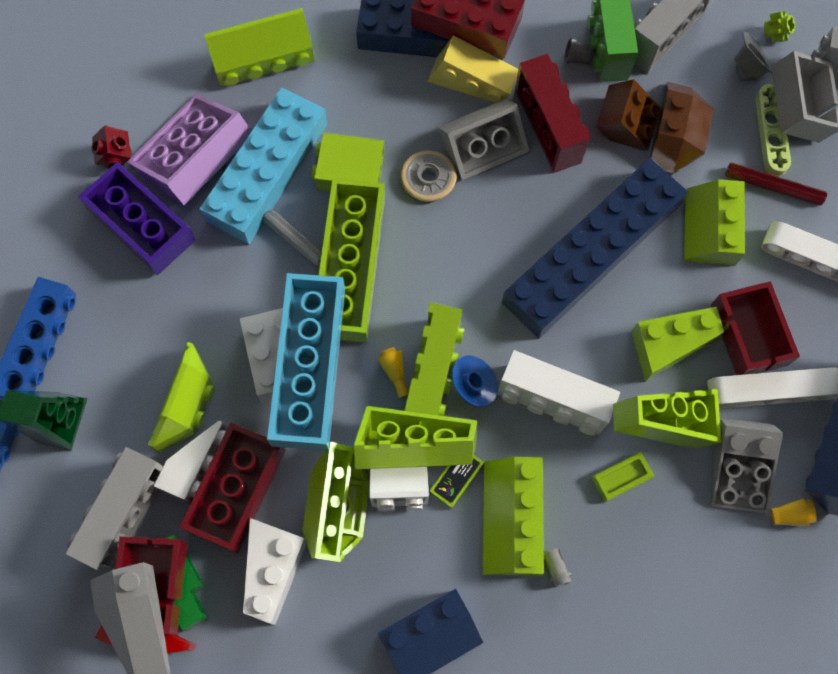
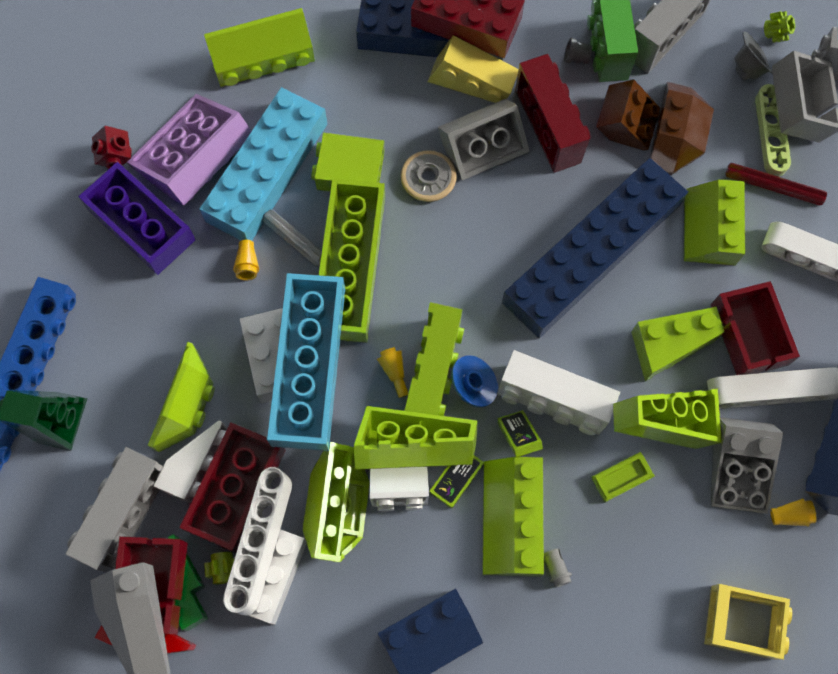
none -> lime gear [204,552,235,585]
none -> white beam [223,467,292,616]
none -> yellow cone [233,240,260,281]
none -> tile [497,410,543,457]
none -> light yellow window [704,584,792,660]

